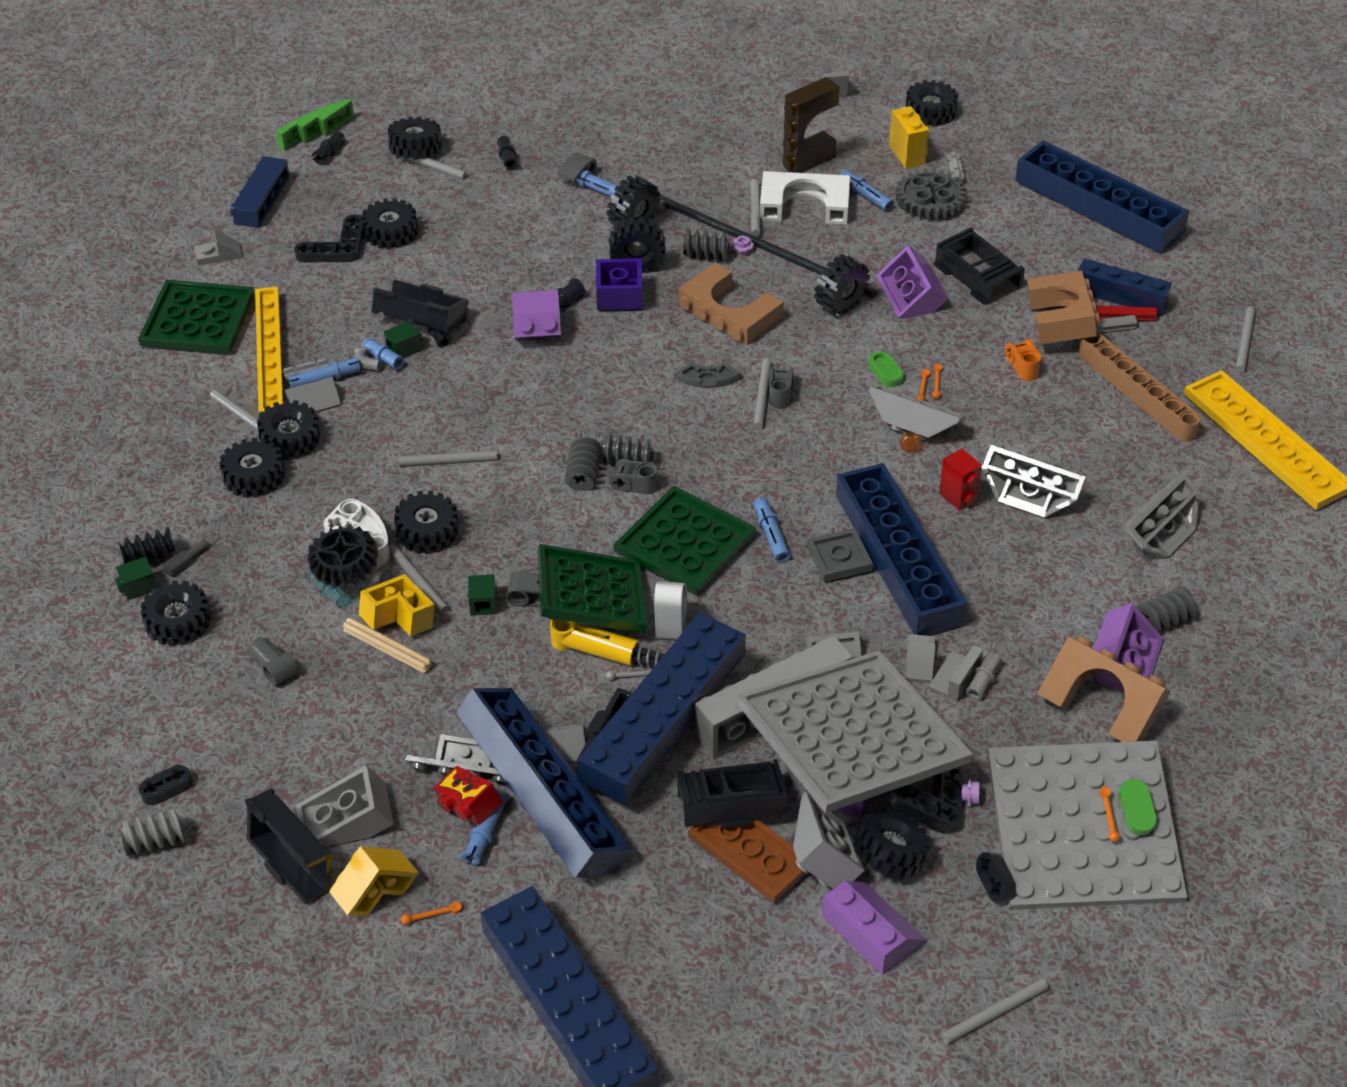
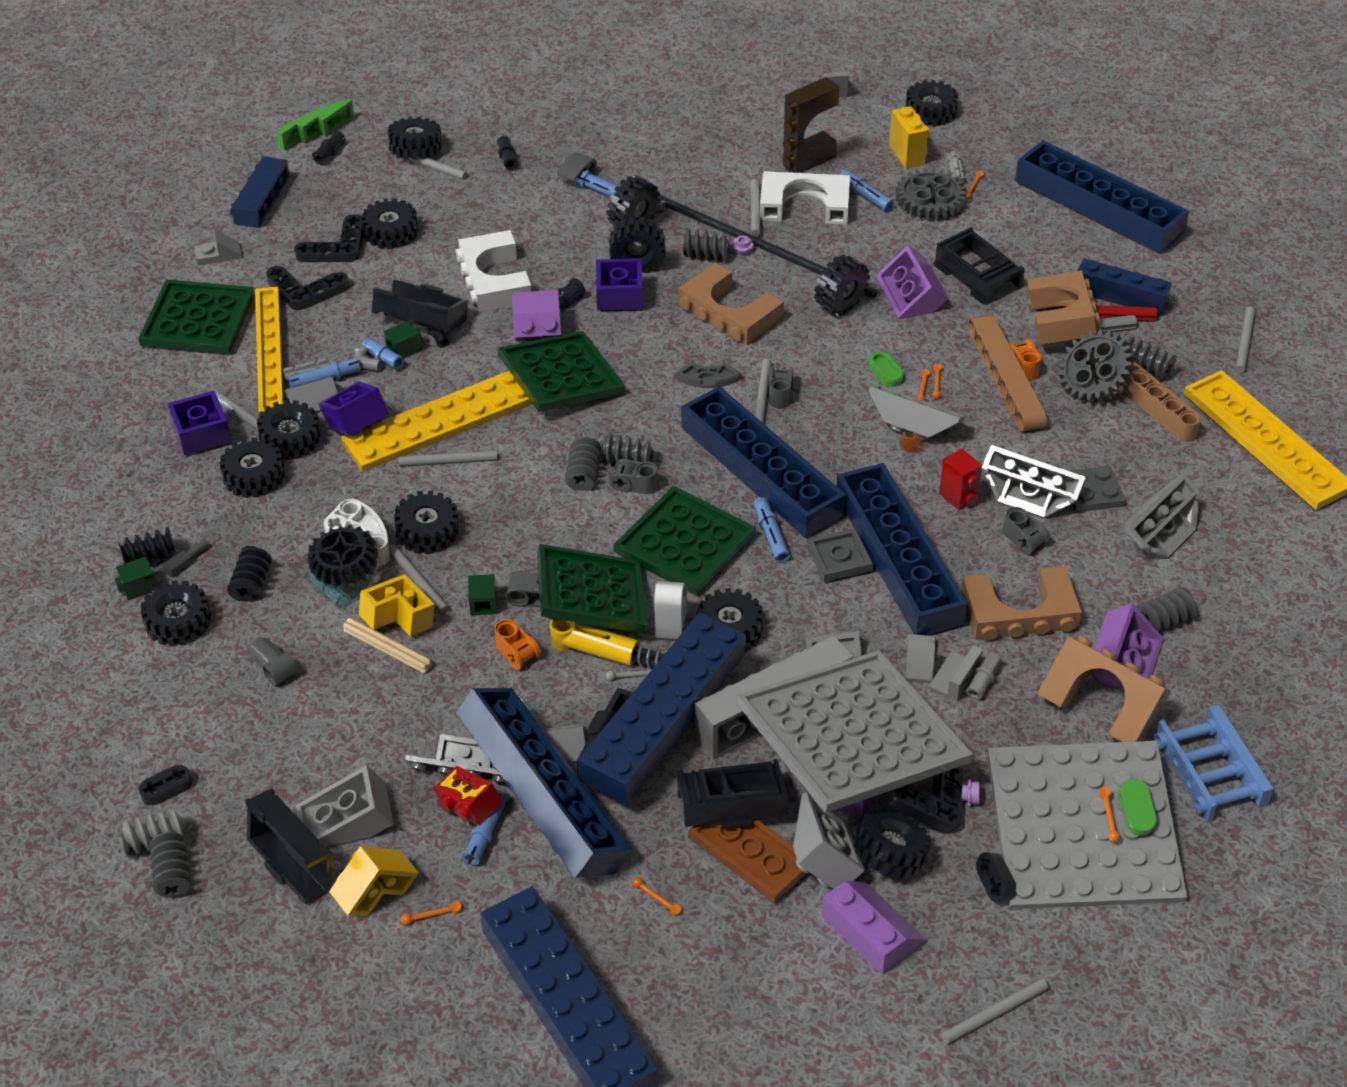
none -> dark grey piece [149,832,191,898]
none -> dark purple brick [167,390,232,455]
none -> black piece [227,546,272,602]
none -> black beam [266,266,349,310]
none -> dark purple brick [318,381,389,436]
none -> yellow plate [341,371,532,472]
none -> white arch [456,230,531,312]
none -> orange piece [494,619,541,670]
none -> dark green plate [498,331,625,412]
none -> orange hinge [632,877,682,917]
none -> dark blue brick [681,386,846,538]
none -> black bush [697,588,763,652]
none -> medium nougat arch [961,566,1082,640]
none -> orange hinge [966,171,984,199]
none -> medium nougat beam [968,315,1047,432]
none -> dark grey piece [1002,507,1050,555]
none -> dark grey gear [1057,329,1136,404]
none -> dark grey plate [1070,466,1125,513]
none -> dark grey piece [1127,336,1177,381]
none -> medium blue fence [1154,705,1273,823]

